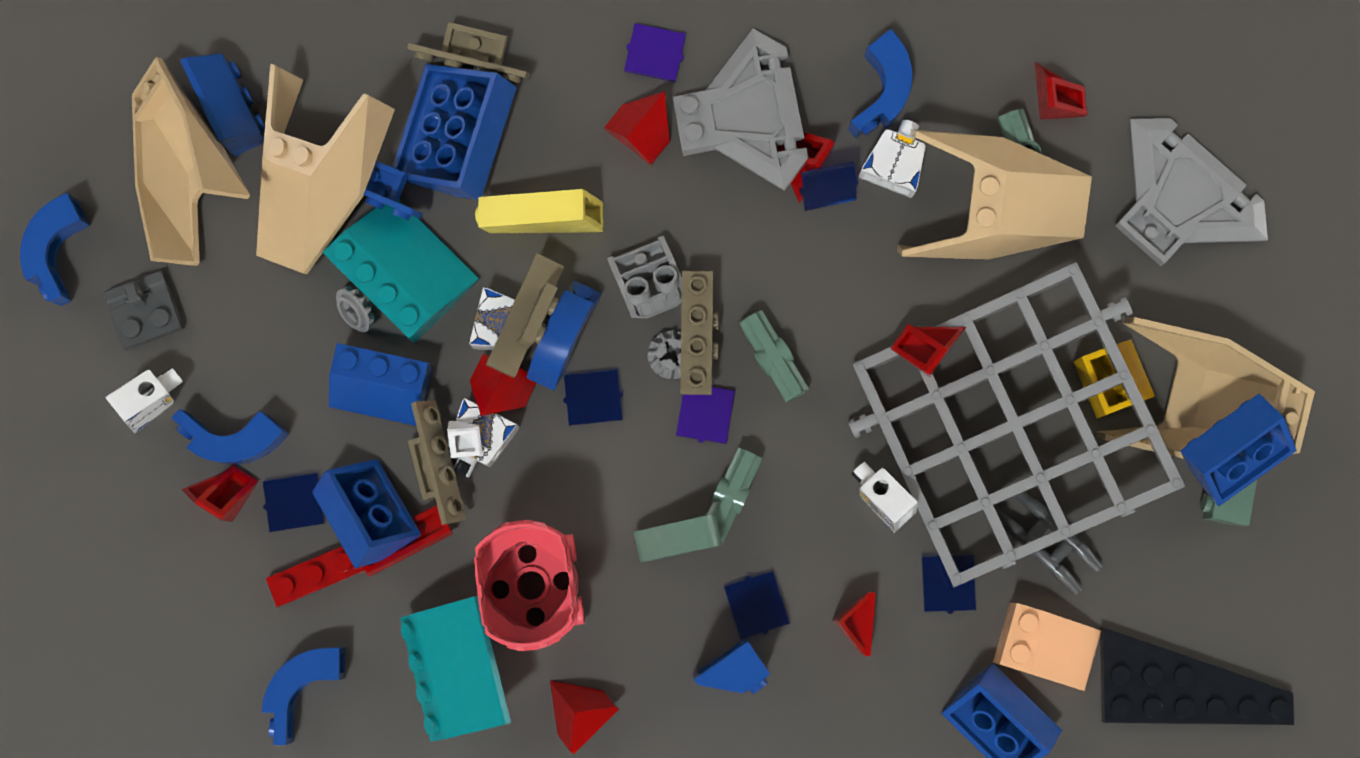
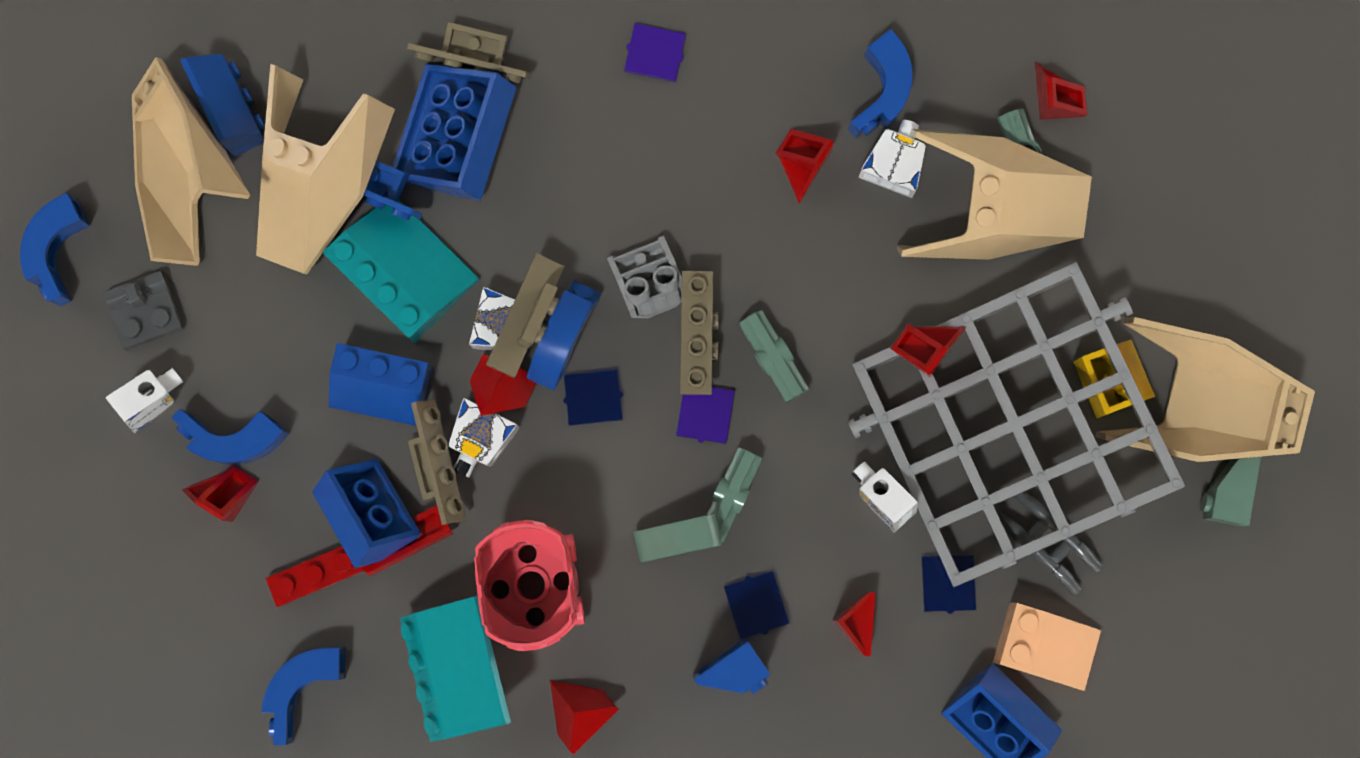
clear blue piece [263,473,325,532] -> none
light grey gear [336,286,375,332] -> none
white slope [447,421,483,458] -> none
light yellow slope [475,189,603,233] -> none
red slope [604,91,670,165] -> none
light grey gear [648,330,681,379] -> none
light grey plate [673,28,808,191] -> none
clear blue piece [799,161,859,211] -> none
black wing [1100,627,1294,725] -> none
light grey plate [1115,118,1268,266] -> none
blue slope [1180,394,1297,507] -> none

